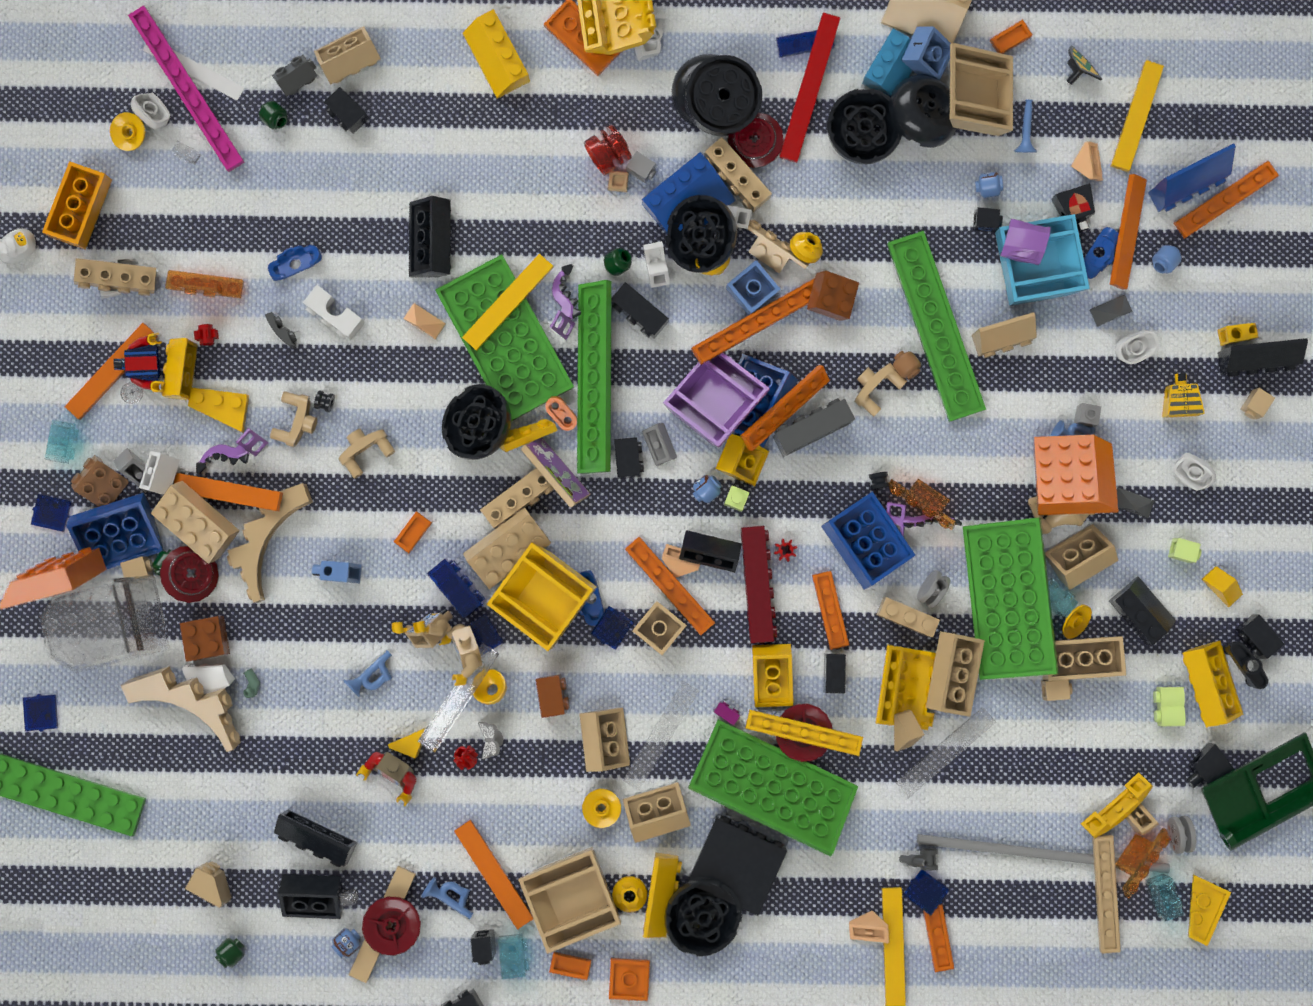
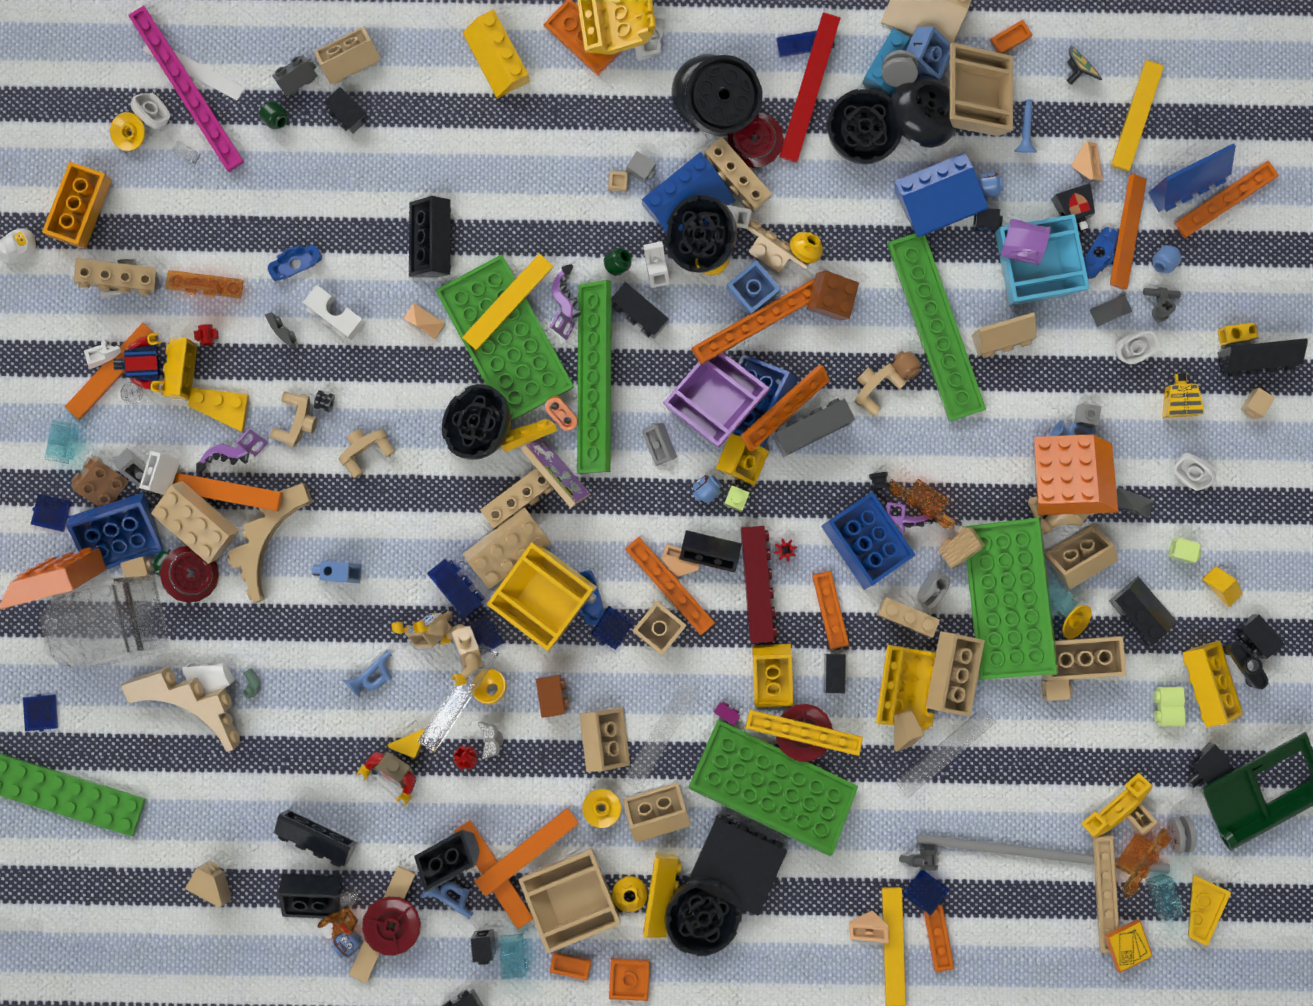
dark orange brick [180,616,230,662] -> none
dark green head [215,938,245,968] -> none
orange tile [394,511,432,553] -> none
clear red wheel [583,124,632,176] -> none
black brick [614,437,644,479] -> none
none -> white slope [84,341,121,369]
none -> clear orange leg [317,908,358,940]
none -> black slope [414,829,480,892]
none -> orange tile [474,808,579,897]
none -> light grey head [882,50,918,87]
none -> blue slope [894,152,988,238]
none -> tan brick [938,526,986,568]
none -> yellow tile [1105,919,1152,973]
none -> dark grey piece [1143,287,1181,322]

